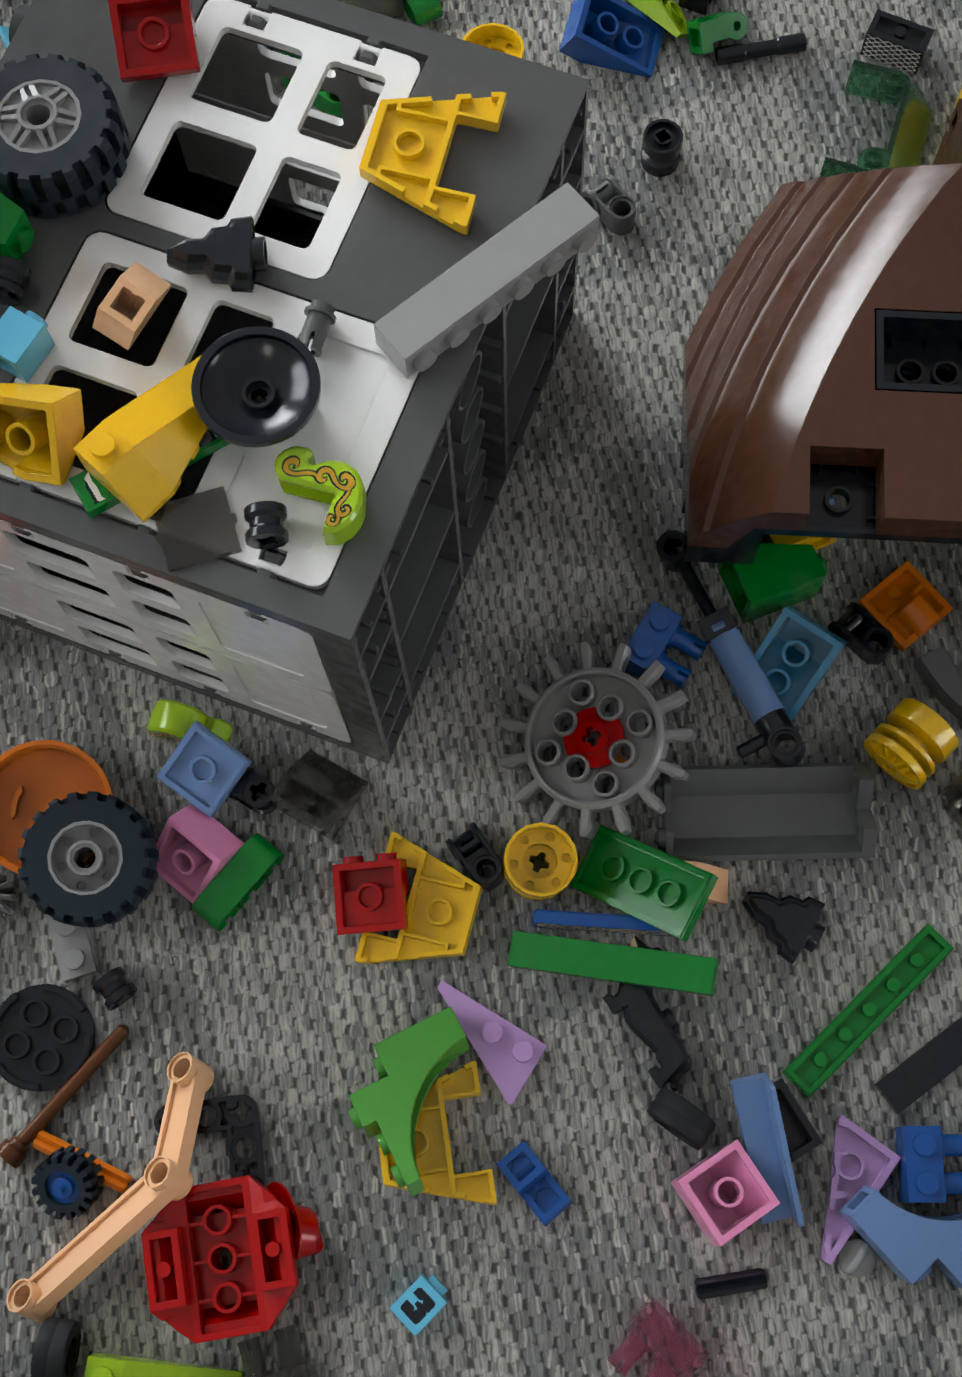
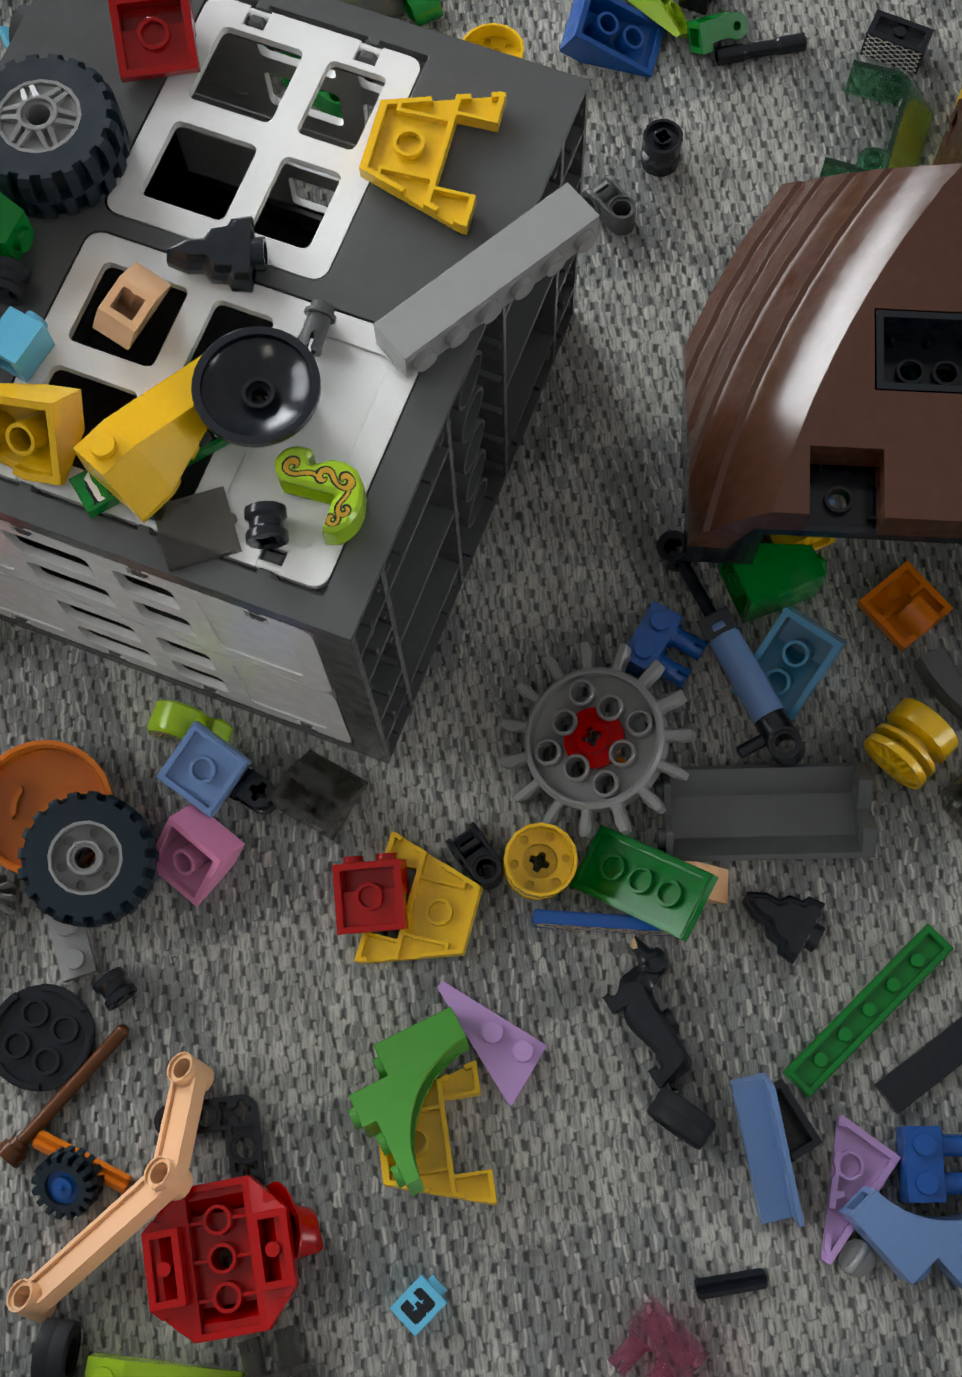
green beam [192,833,284,931] -> none
blue slope [496,1141,573,1227] -> none
green tile [507,931,719,997] -> none
bright pink slope [670,1139,780,1246] -> none
black piece [828,602,894,665] -> none

